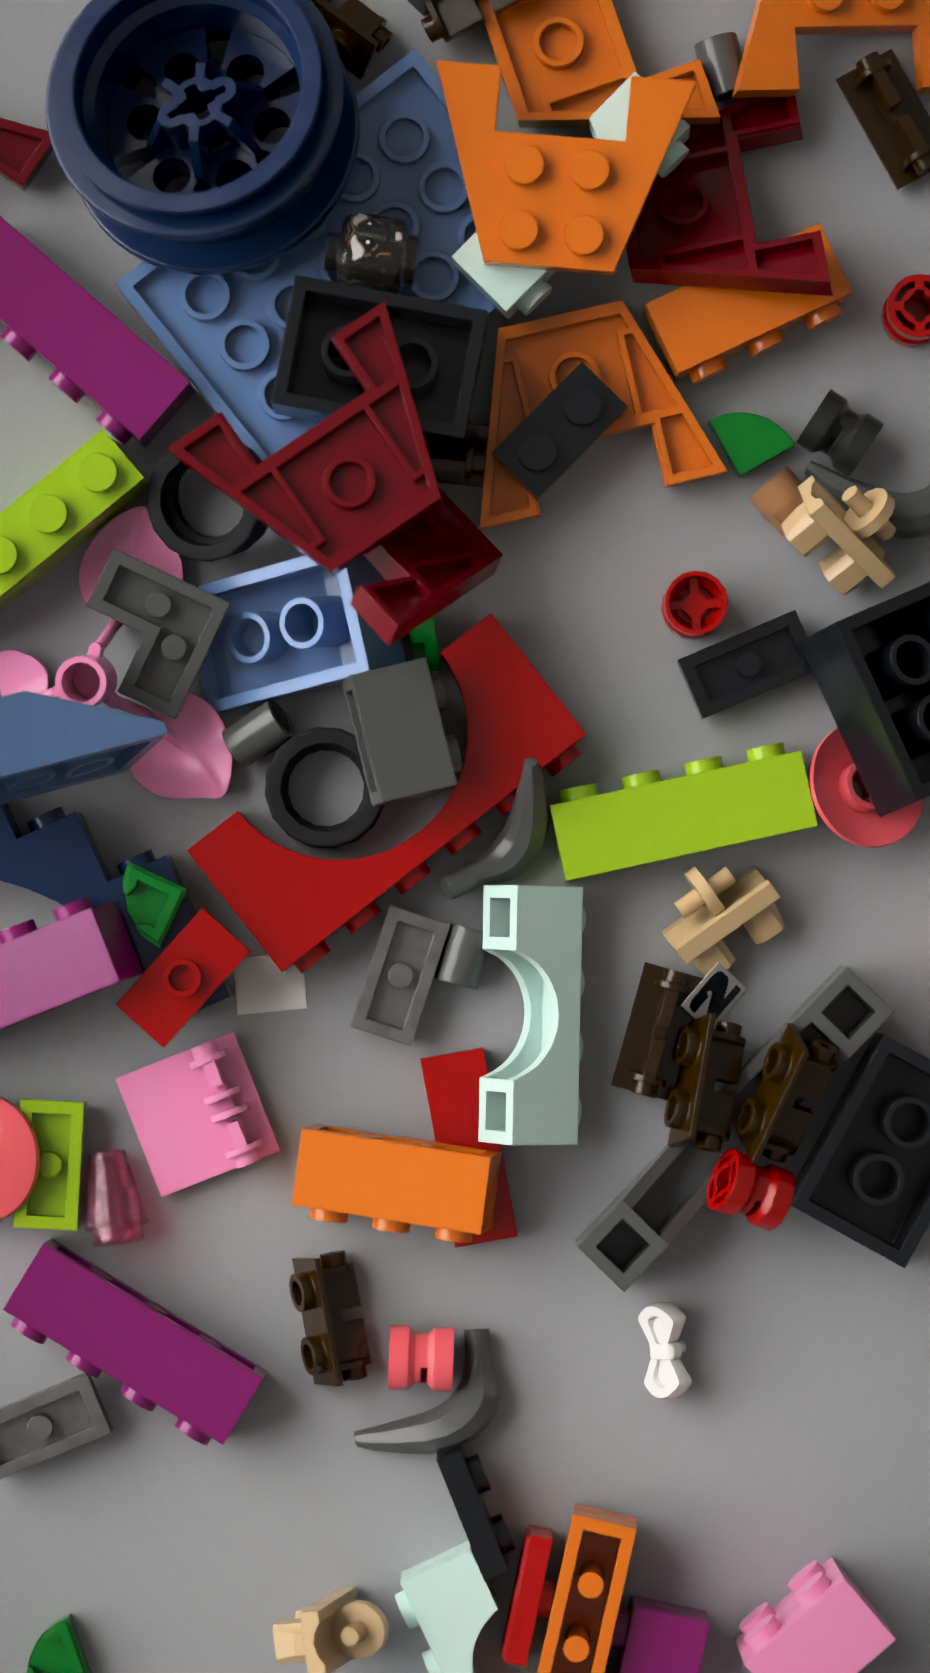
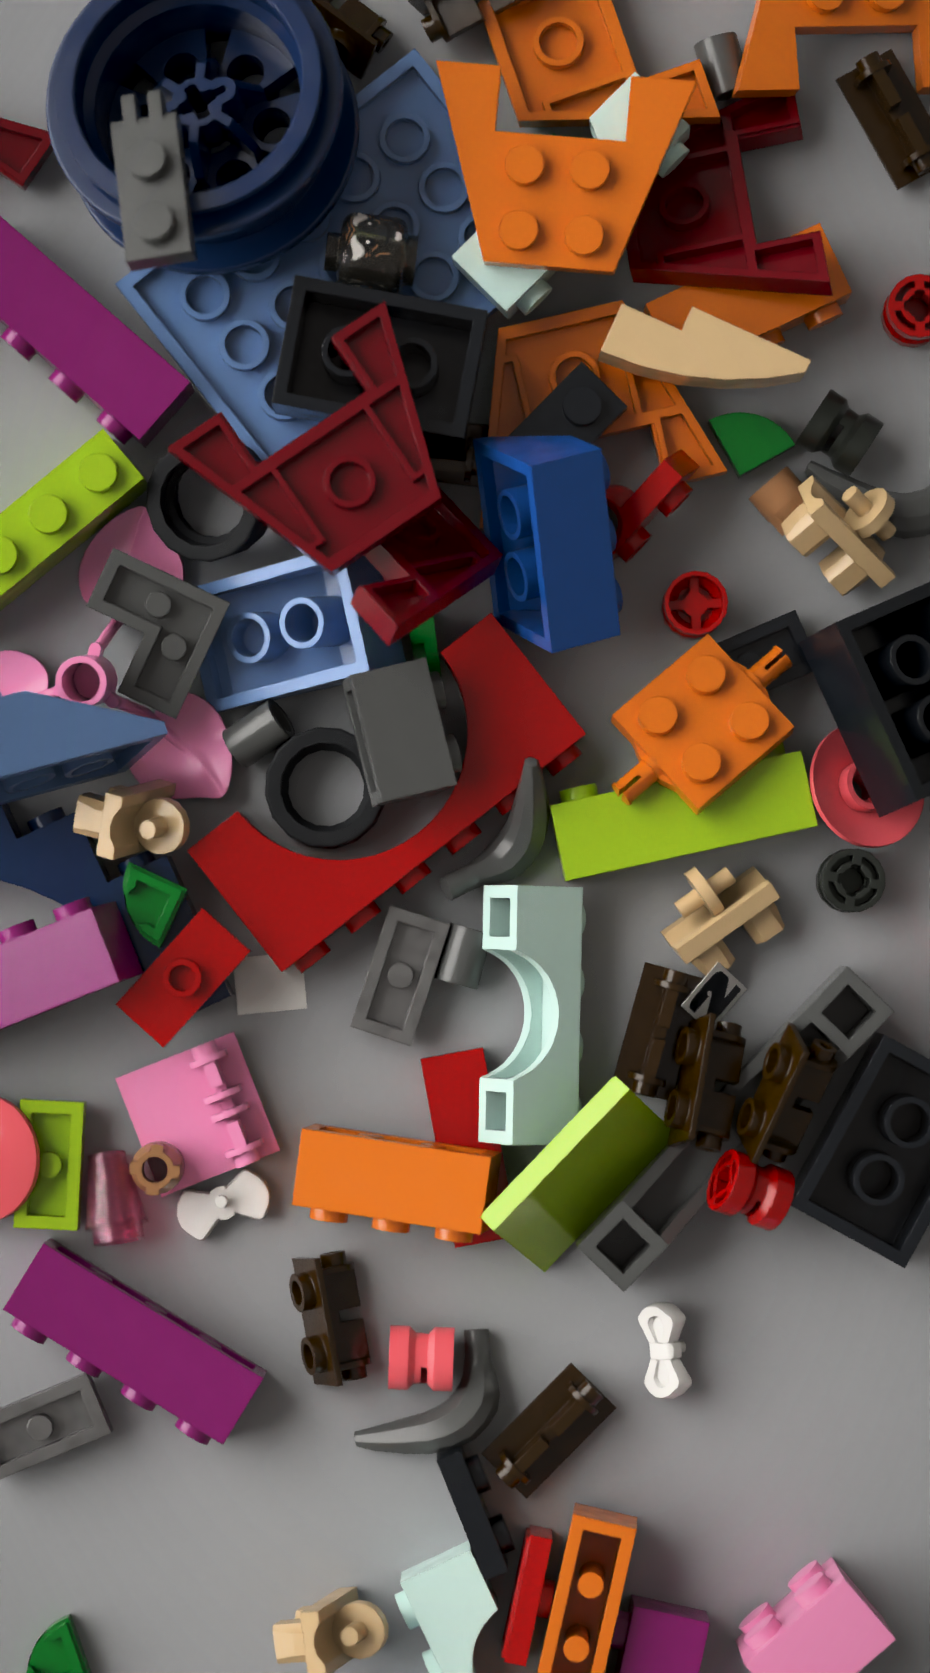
none -> tan hips [73,779,190,860]
none -> dark grey hinge [111,89,197,271]
none -> medium nougat hose [129,1141,185,1196]
none -> white piece [176,1169,271,1241]
none -> blue slope [473,435,623,653]
none -> lime tile [480,1076,670,1272]
none -> dark brown hinge [481,1363,616,1499]
none -> tan slope [598,303,811,389]
none -> red plate [606,449,700,563]
none -> orange plate [611,634,795,815]
none -> pearl dark grey wheel [816,849,886,912]

